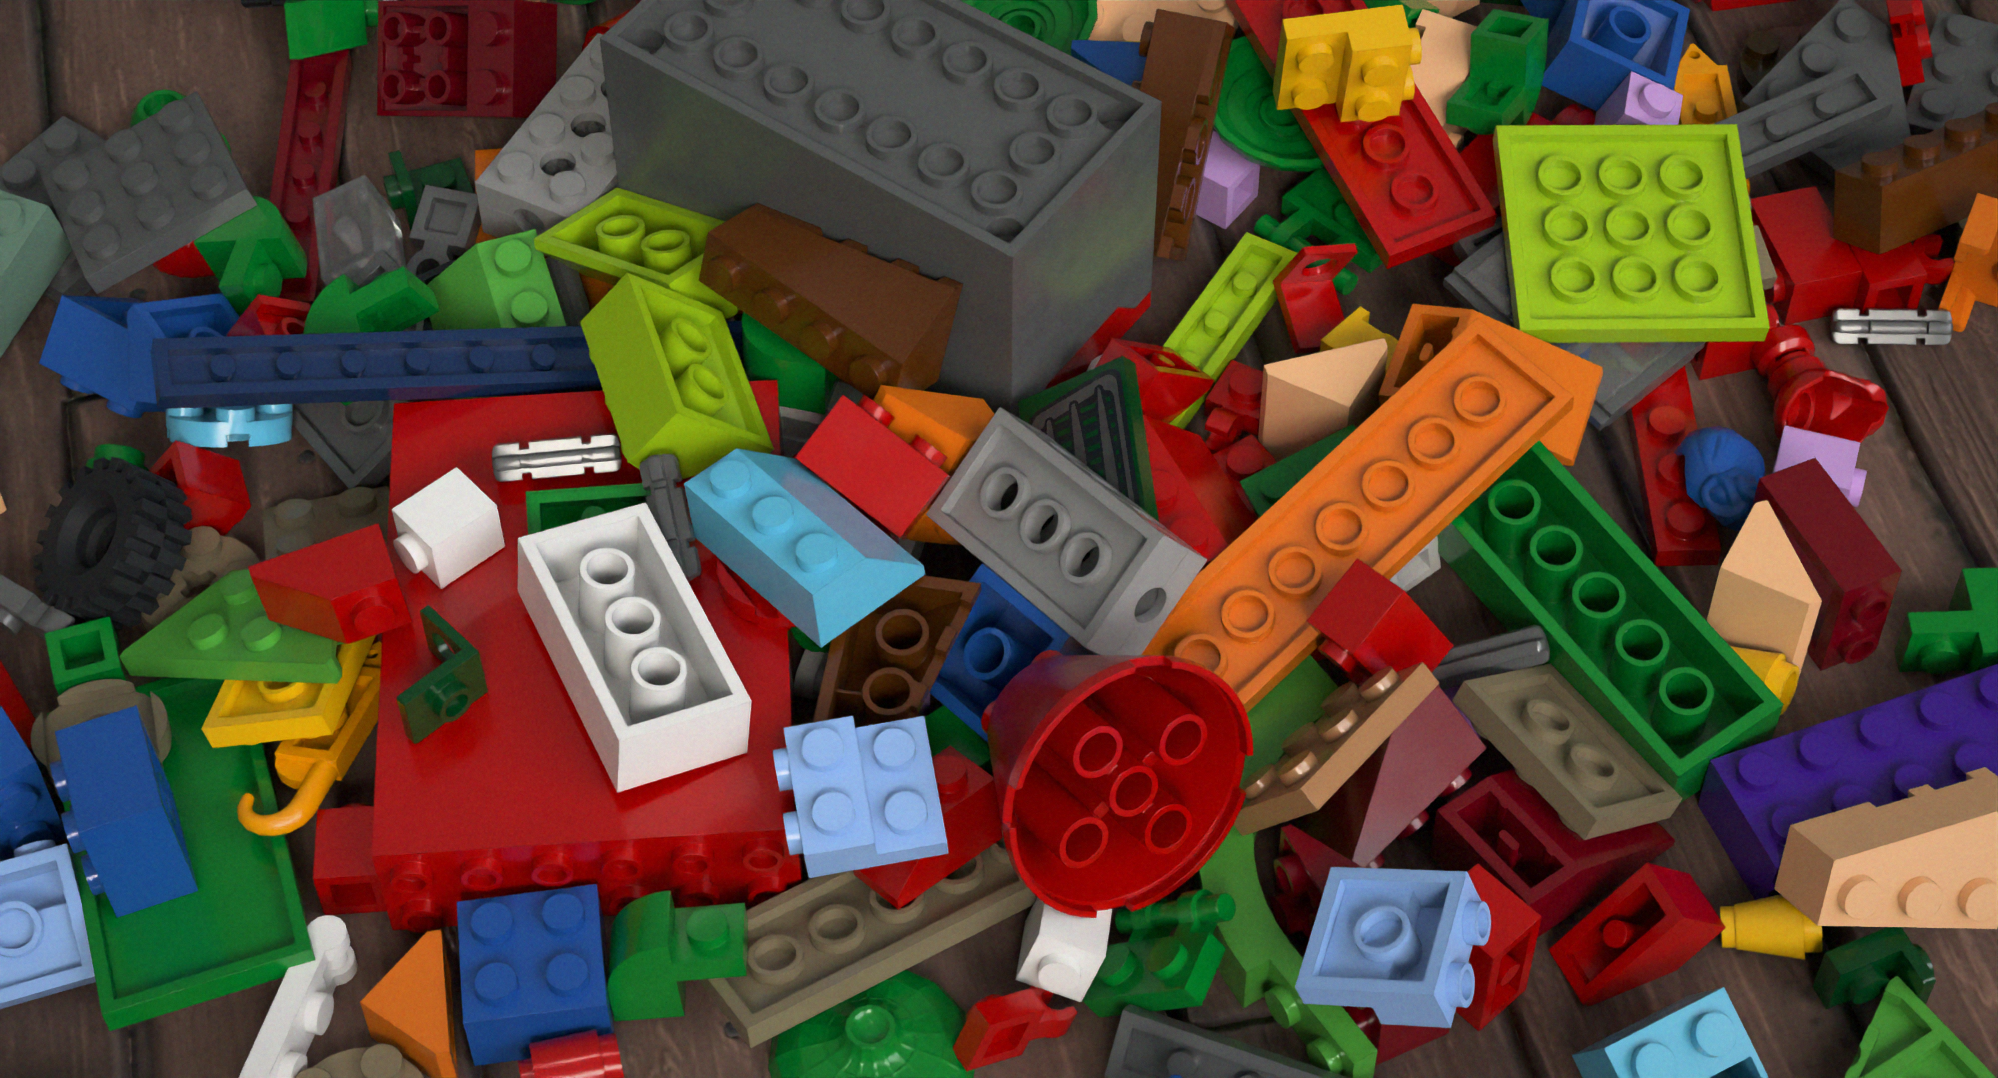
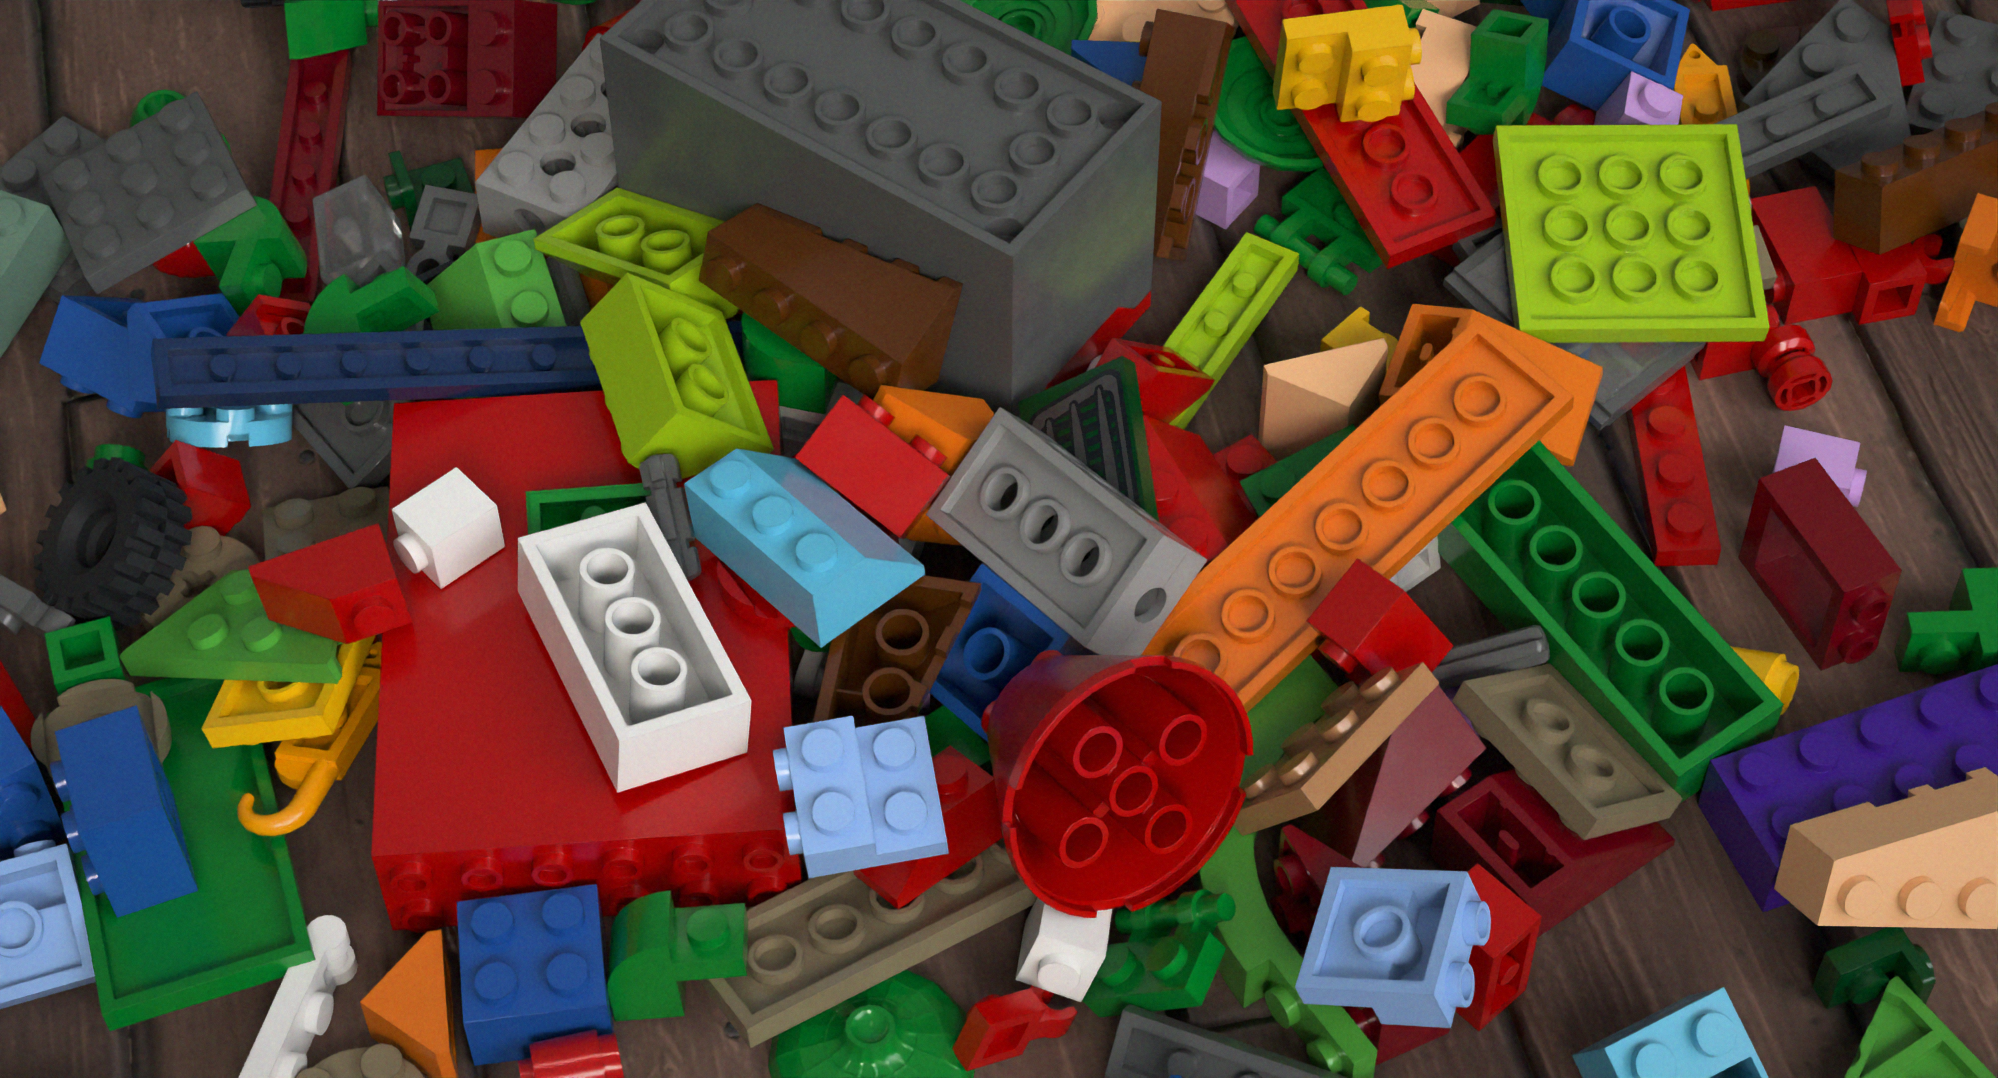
red brick [313,803,387,915] -> none
dark green bracket [396,605,488,744] -> none
axle [492,433,622,482] -> none
red plate [1204,360,1263,454] -> none
red bracket [1273,243,1358,354] -> none
red slope [1548,862,1726,1006] -> none
blue hair [1674,426,1765,531] -> none
light nougat slope [1707,500,1822,676] -> none
yellow cone [1720,894,1822,960] -> none
red hair [1773,368,1889,444] -> none
axle [1829,308,1953,346] -> none

